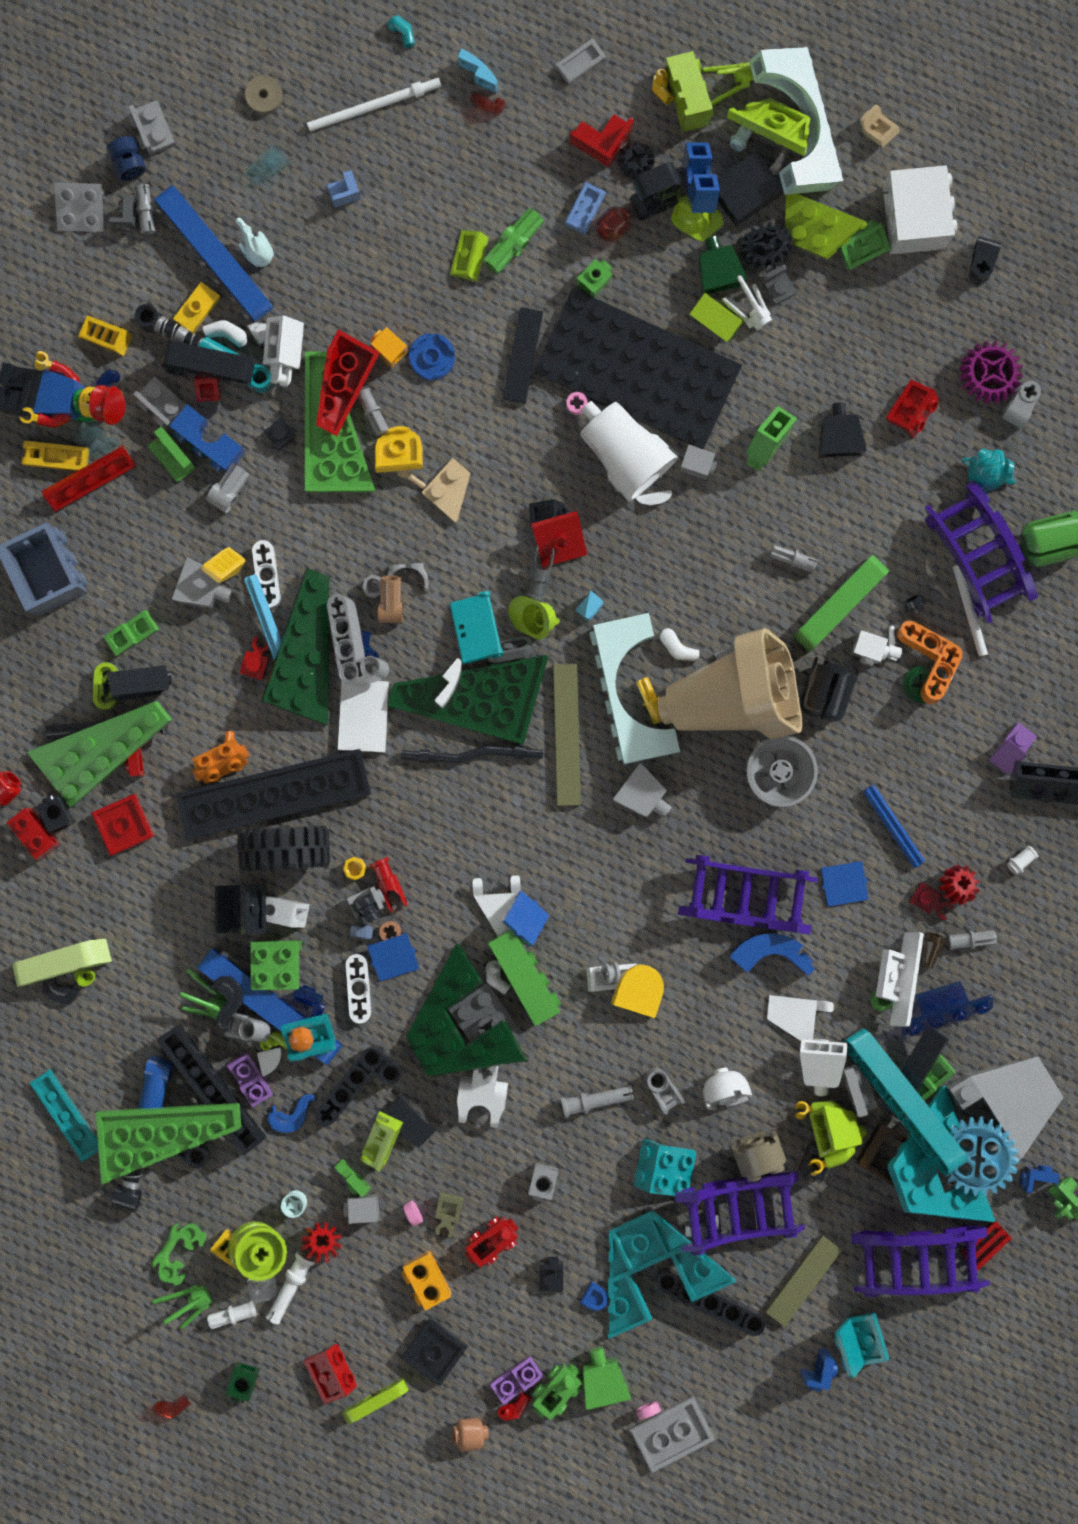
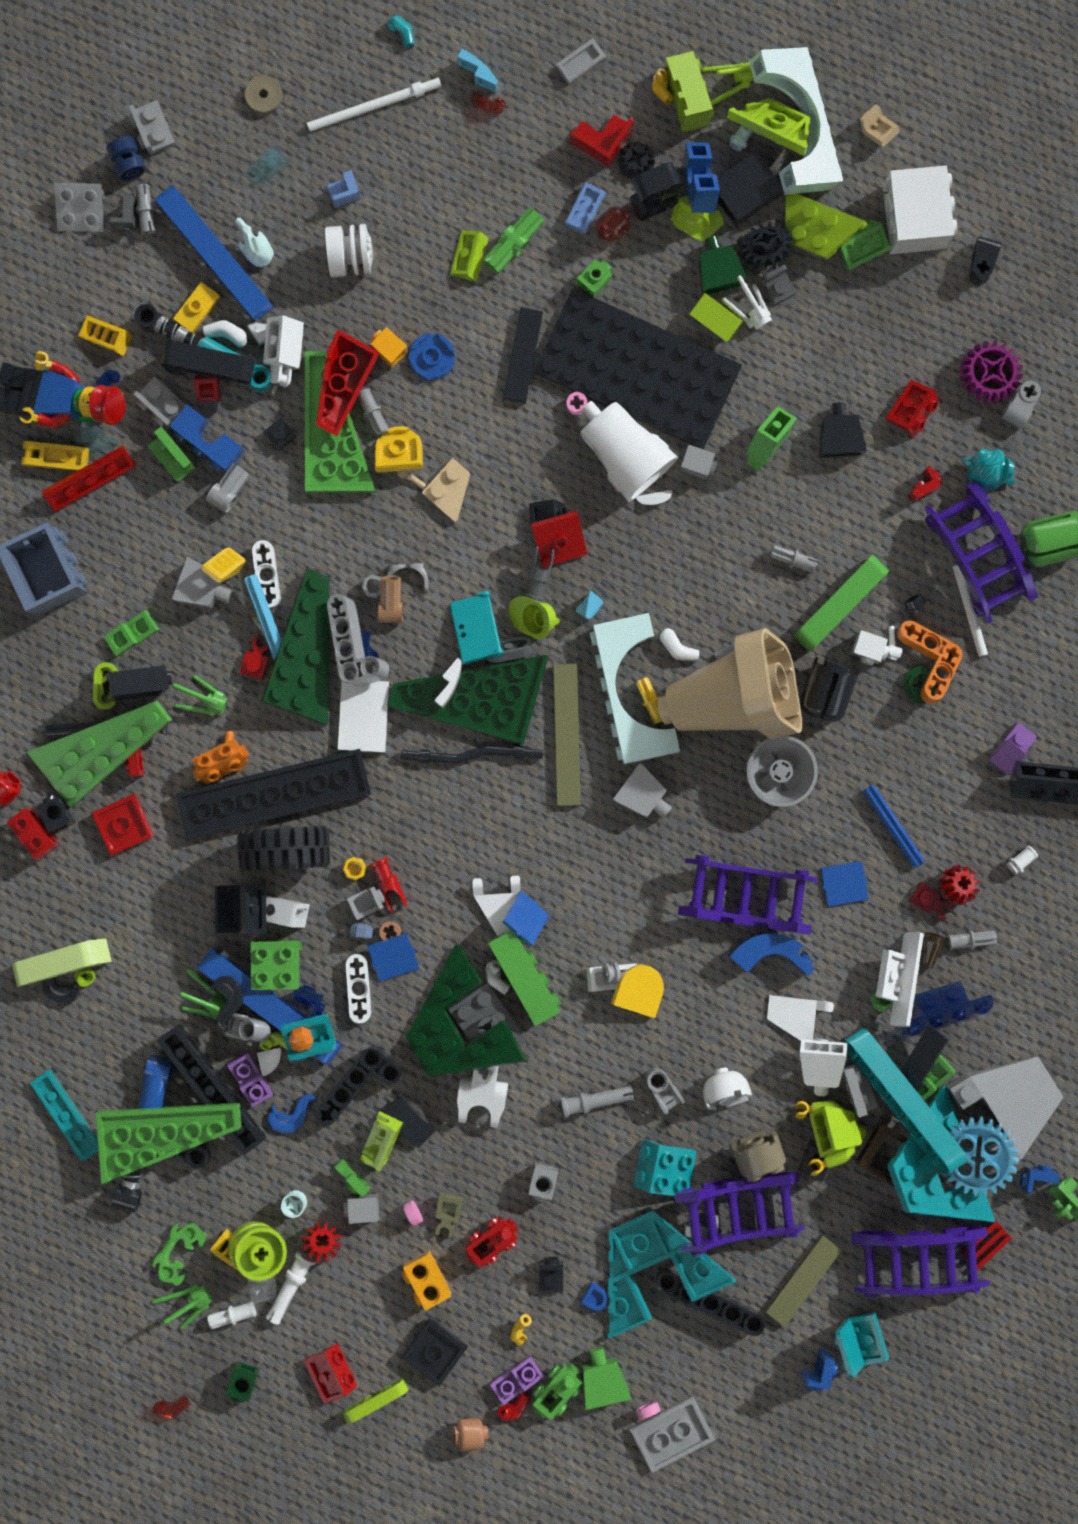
black wheel [351,894,382,926] -> none
none -> bright green plant [172,675,228,717]
none -> white wheel [325,224,373,278]
none -> yellow arm [510,1314,532,1346]
none -> red bracket [909,466,942,503]

